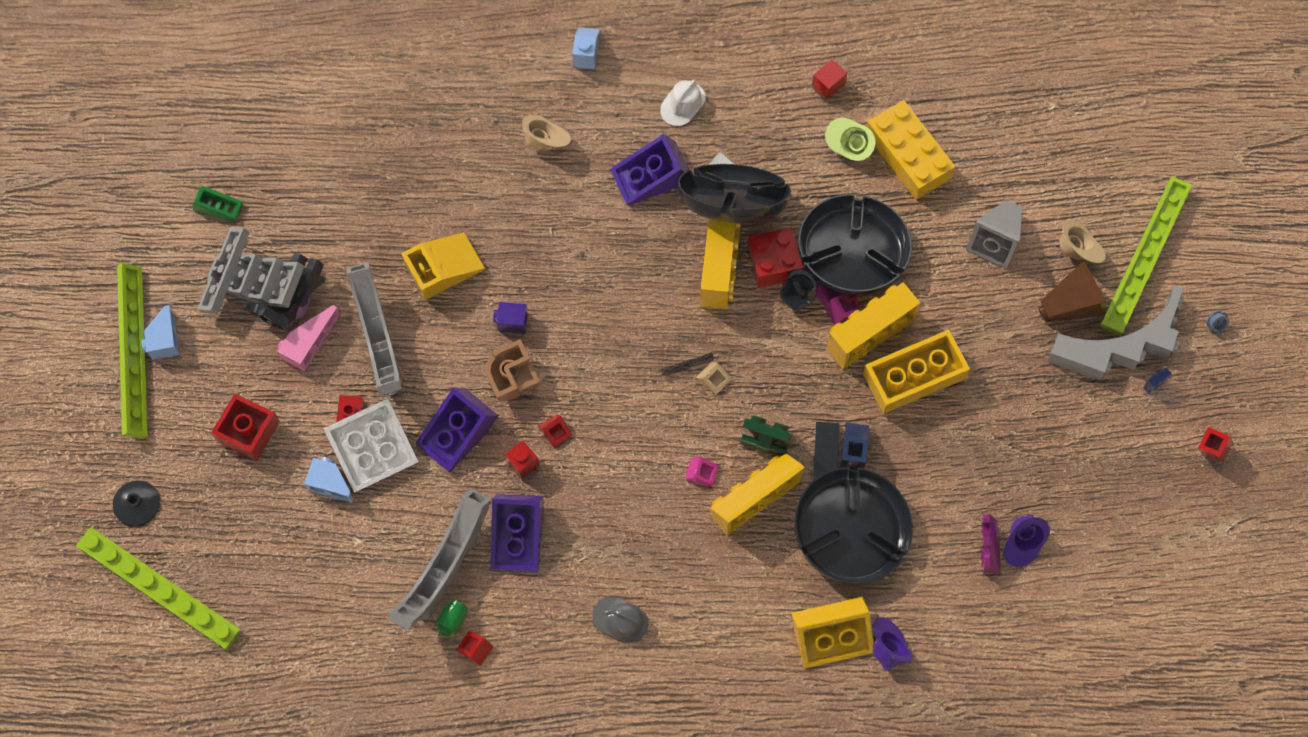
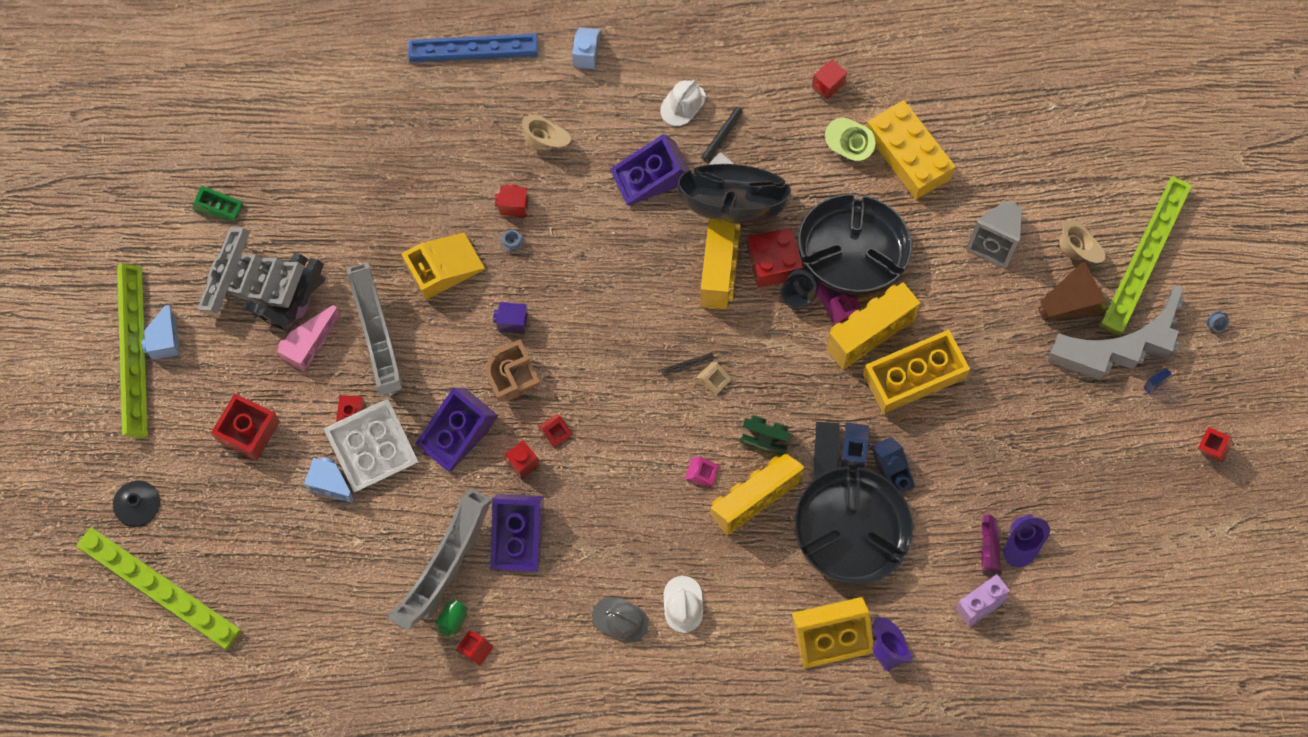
none -> blue tile [408,34,538,62]
none -> red brick [495,184,529,217]
none -> sand blue plate [501,230,524,251]
none -> white piece [664,576,703,633]
none -> black bar [701,107,743,162]
none -> dark blue slope [871,437,915,493]
none -> lavender window [955,575,1010,628]

